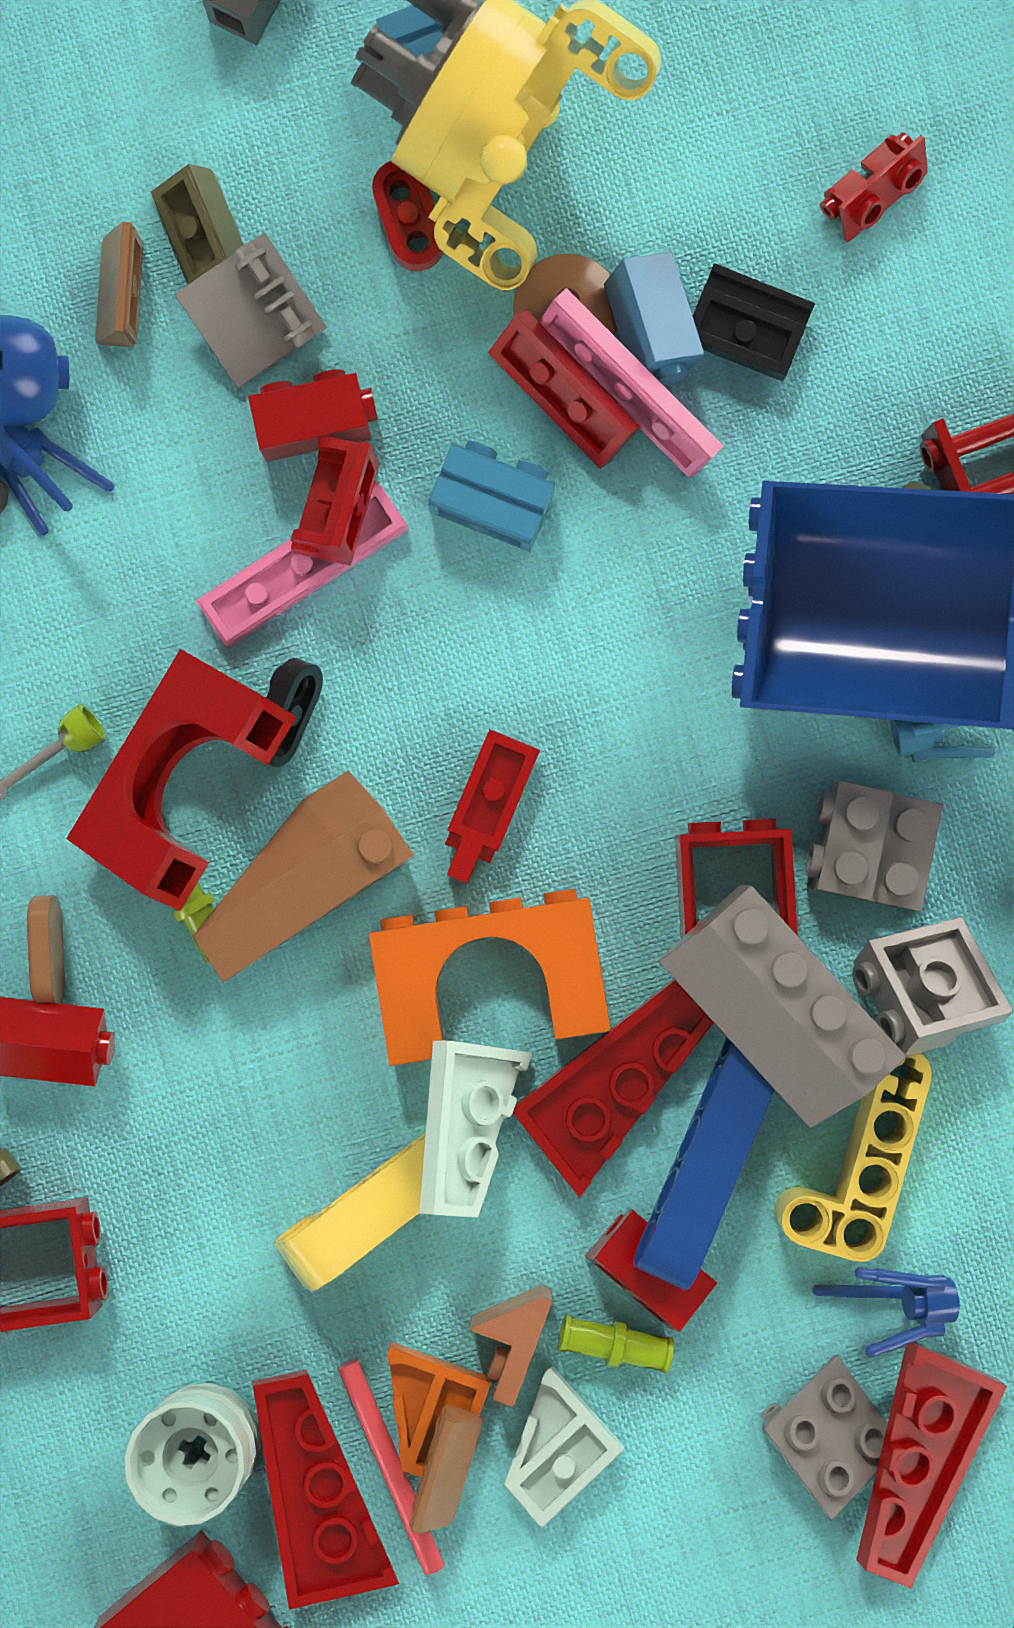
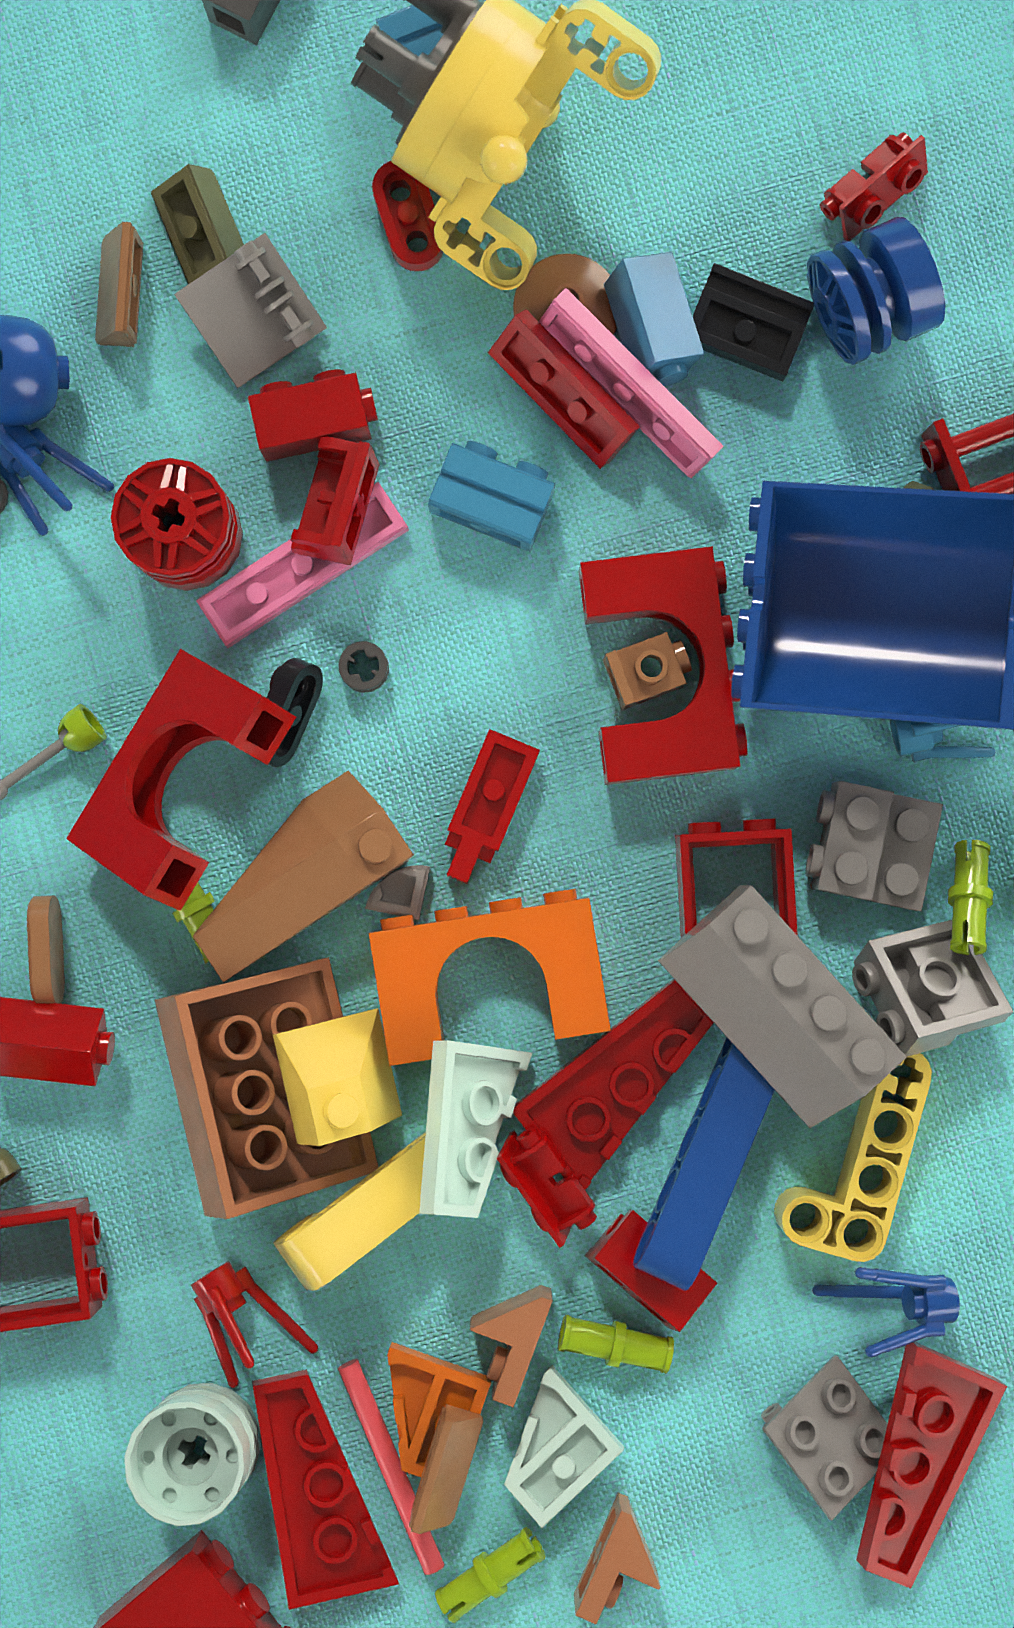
none -> red wheel [110,458,243,591]
none -> nougat slope [155,957,378,1219]
none -> red plant [191,1261,318,1388]
none -> light yellow slope [273,1008,402,1146]
none -> dark grey bush [339,641,389,693]
none -> light grey tile [365,865,431,920]
none -> lime pin [435,1527,546,1623]
none -> red hinge [497,1127,597,1248]
none -> nougat slope [574,1492,661,1624]
none -> red arch [578,546,748,785]
none -> medium nougat brick [603,632,692,710]
none -> blue wheel [807,217,946,365]
none -> lime pin [948,840,993,955]

